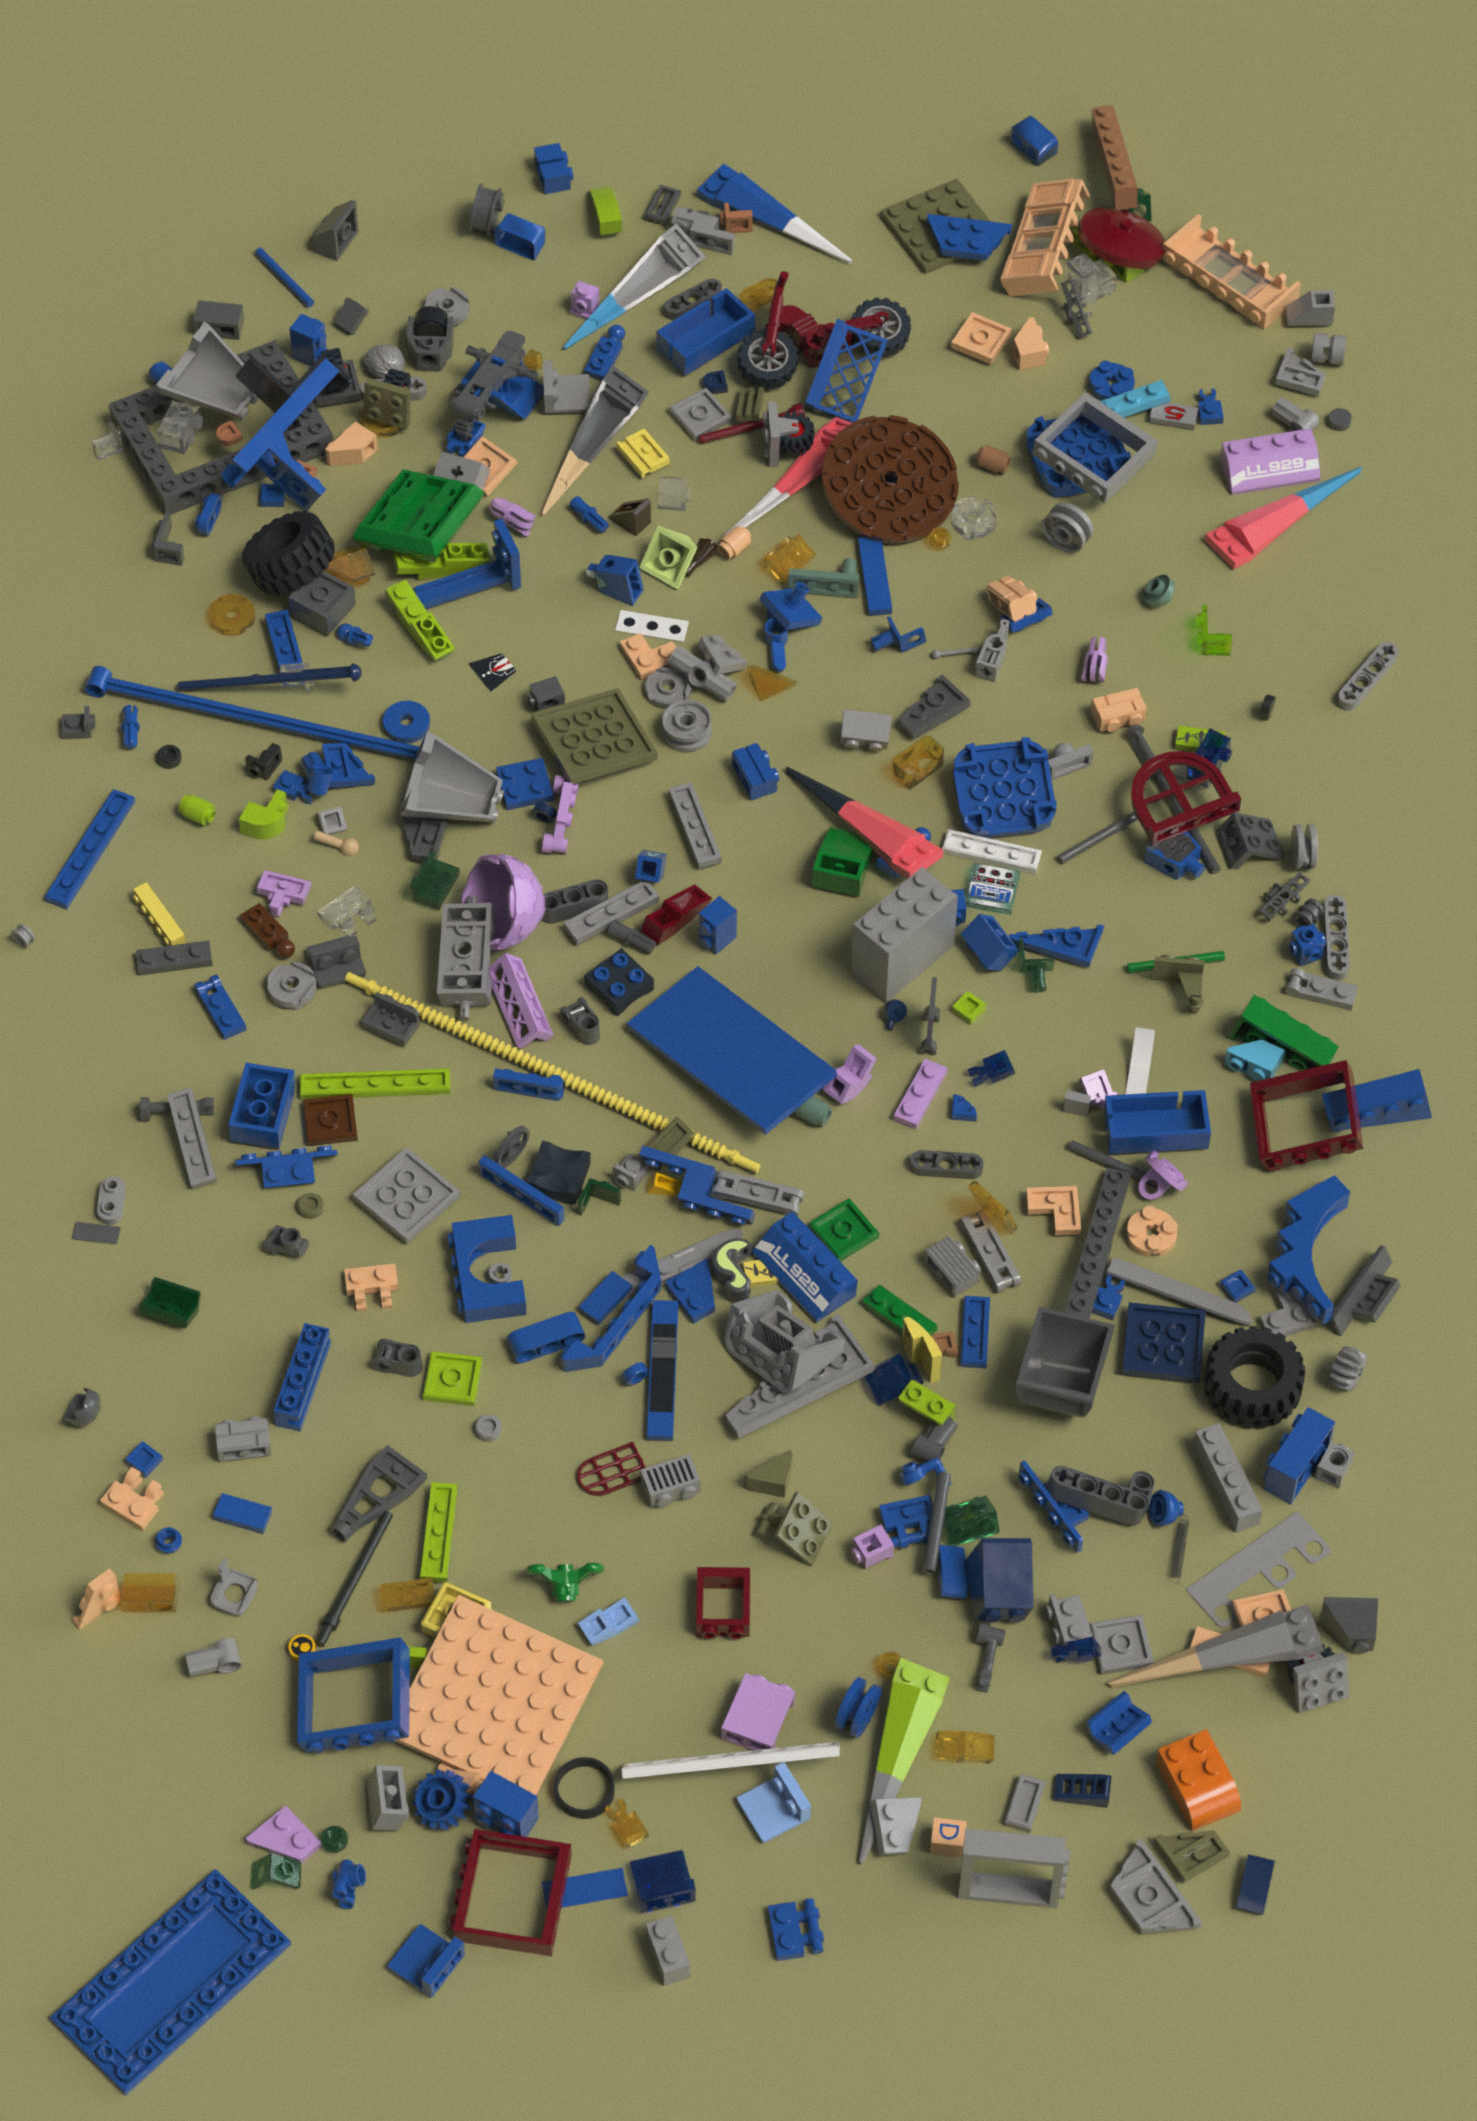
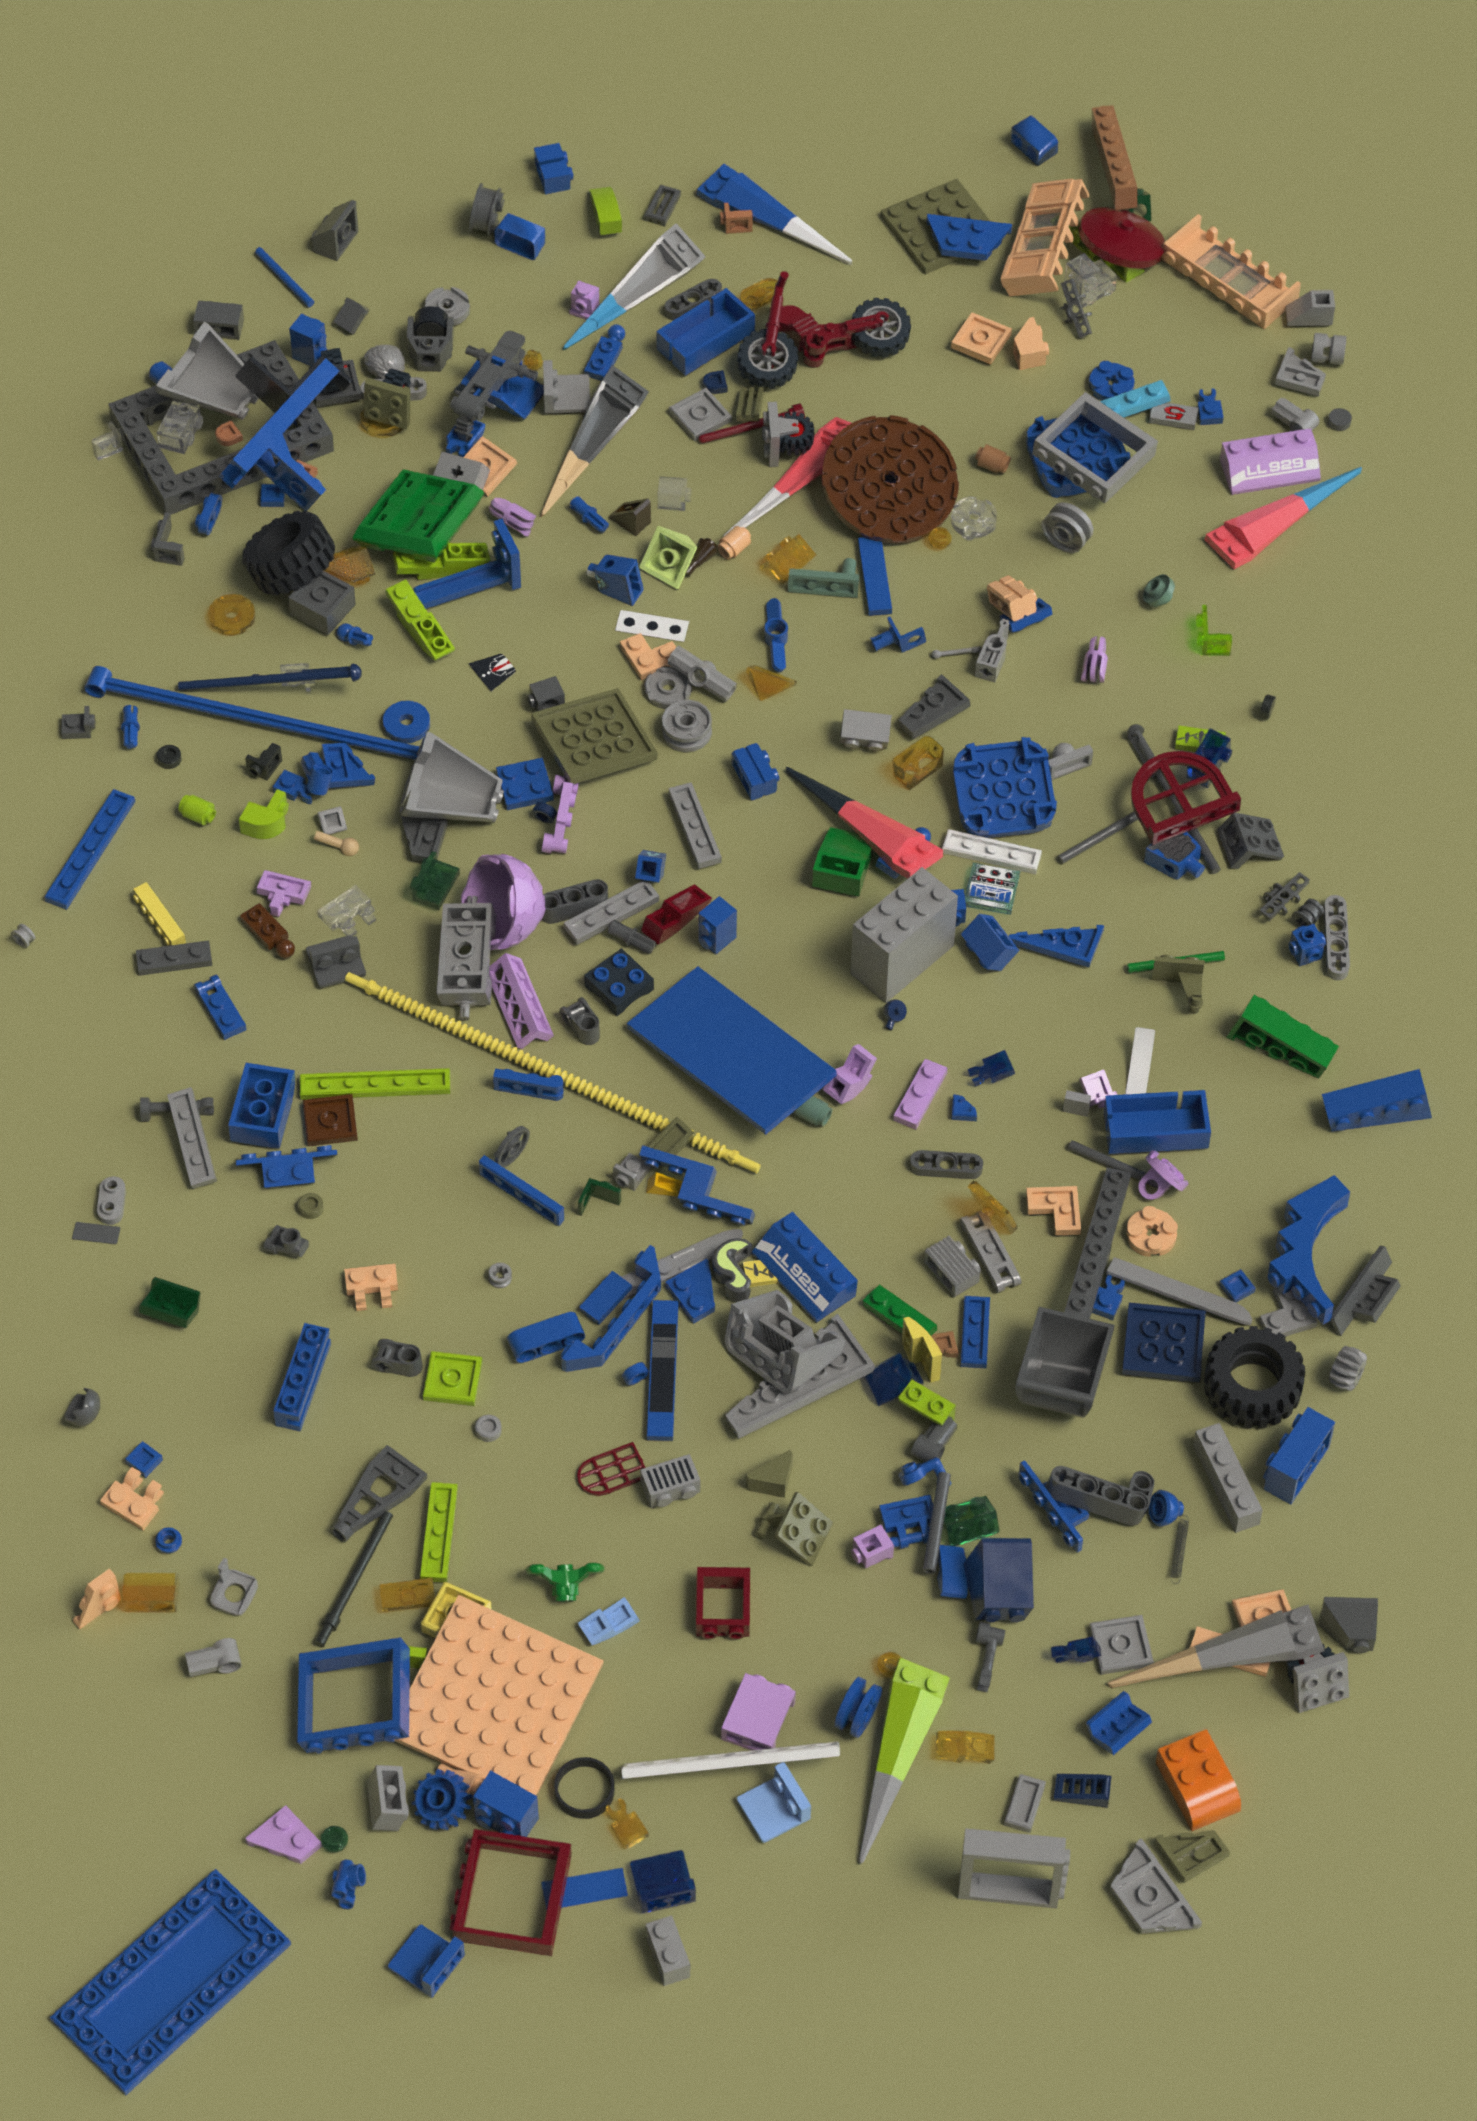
blue tile [213,1493,272,1534] -> none
light grey brick [215,1416,271,1462] -> none
clear green bracket [251,1853,301,1889] -> none
blue plate [265,609,304,674] -> none
light grey plate [267,962,317,1010] -> none
tile [289,1634,316,1662] -> none
light nougat slope [325,422,378,466] -> none
light grey plate [353,1147,461,1244] -> none
dark grey bracket [362,992,420,1047] -> none
blue arch [448,1215,527,1323] -> none
black brick [527,1140,591,1204] -> none
light yellow plate [617,429,670,478] -> none
light grey plate [671,206,735,255] -> none
light grey wing [698,635,748,675] -> none
light grey plate [710,1170,804,1216] -> none
blue tile [759,582,823,630] -> none
blue plate [768,1898,824,1961] -> none
blue fence [805,319,888,423] -> none
green tile [808,1198,880,1262] -> none
light grey wing [871,1797,922,1856] -> none
dark grey flag [920,977,940,1055] -> none
light nougat brick [930,1817,967,1858] -> none
lime tile [952,991,987,1025] -> none
clear green bracket [1017,938,1055,993] -> none
light grey bracket [1045,1594,1094,1653] -> none
light nougat brick [1091,688,1146,732] -> none
light grey piece [1186,1511,1330,1627] -> none
medium azure slope [1225,1040,1285,1081] -> none
dark blue slope [1236,1854,1275,1914] -> none
dark red window [1250,1060,1364,1171] -> none
light grey plate [1285,968,1358,1011] -> none
light grey head [1291,824,1318,869] -> none
light grey brick [1315,1442,1355,1489] -> none
light grey beam [1338,642,1399,711] -> none

